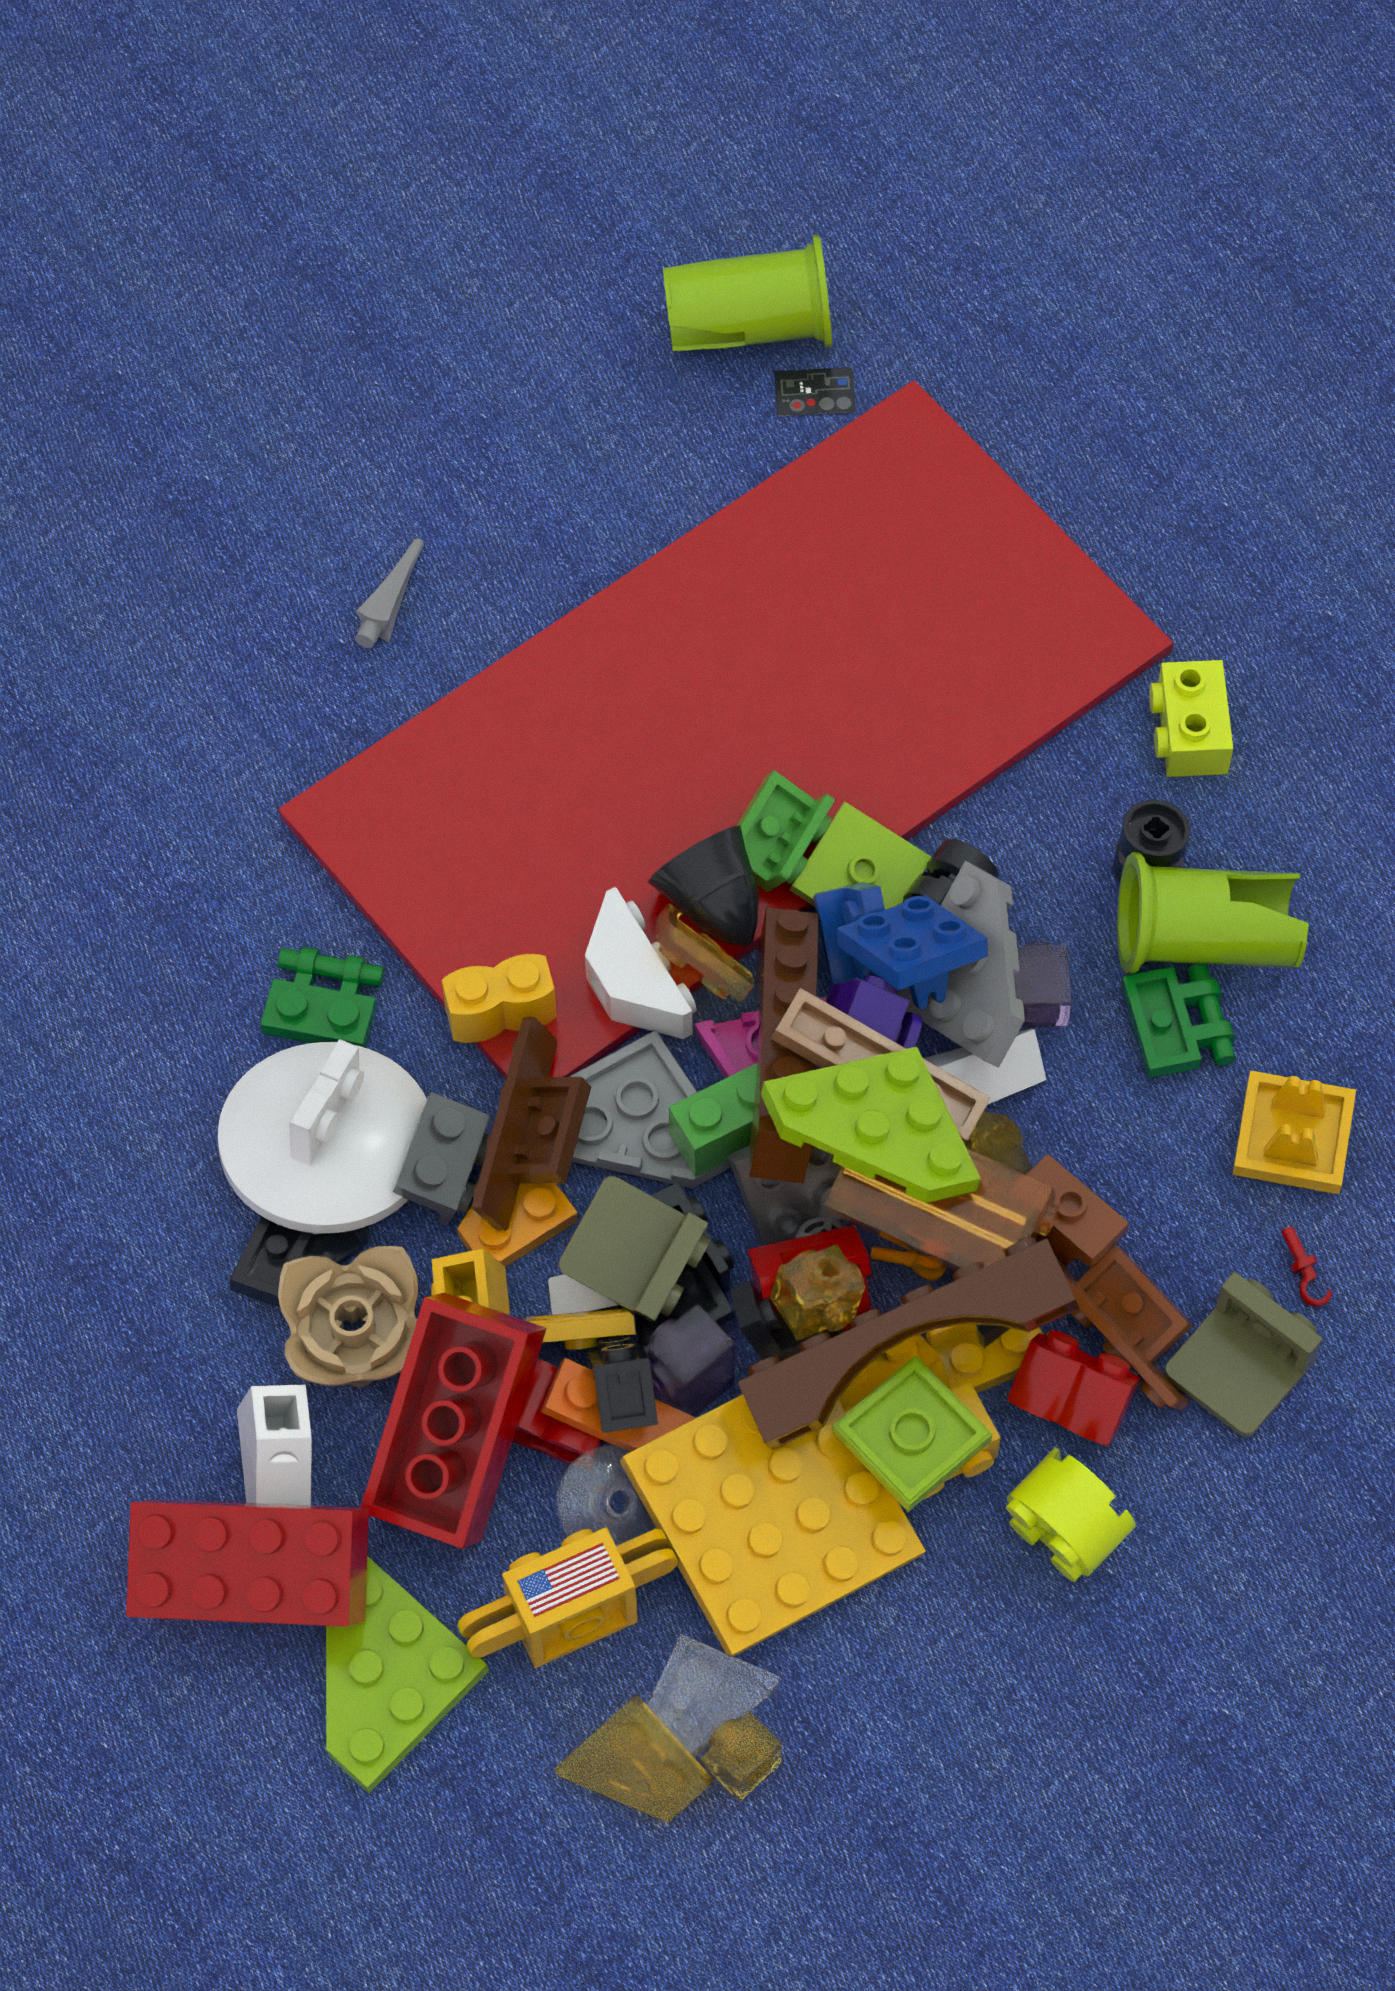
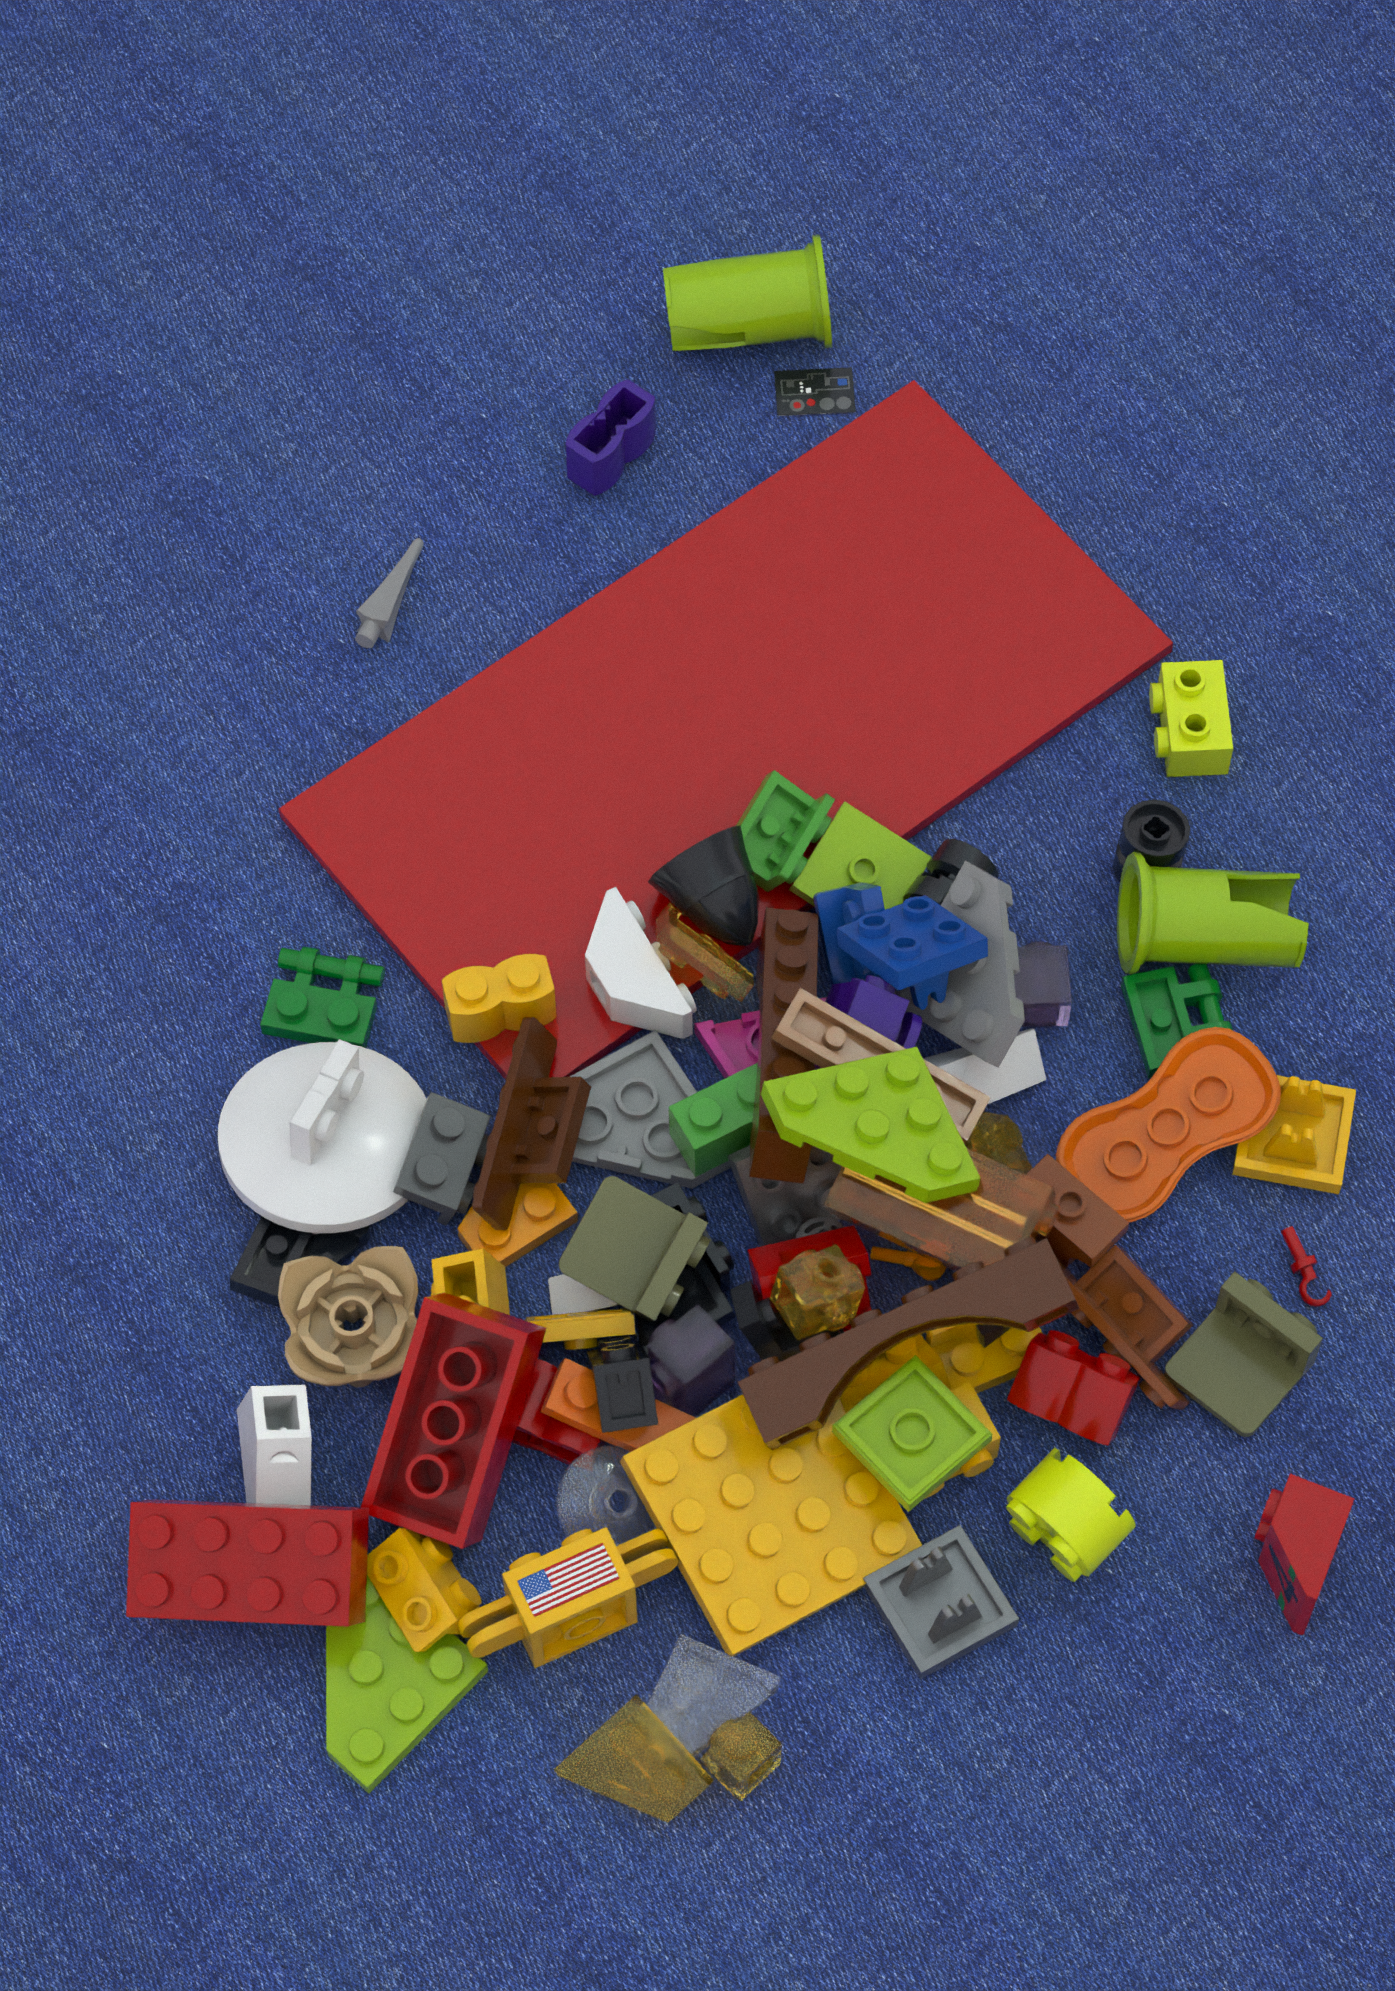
none -> yellow bracket [367,1528,482,1652]
none -> dark purple brick [565,379,656,496]
none -> flat silver plate [863,1525,1019,1680]
none -> orange plate [1056,1027,1281,1222]
none -> red slope [1254,1474,1355,1636]

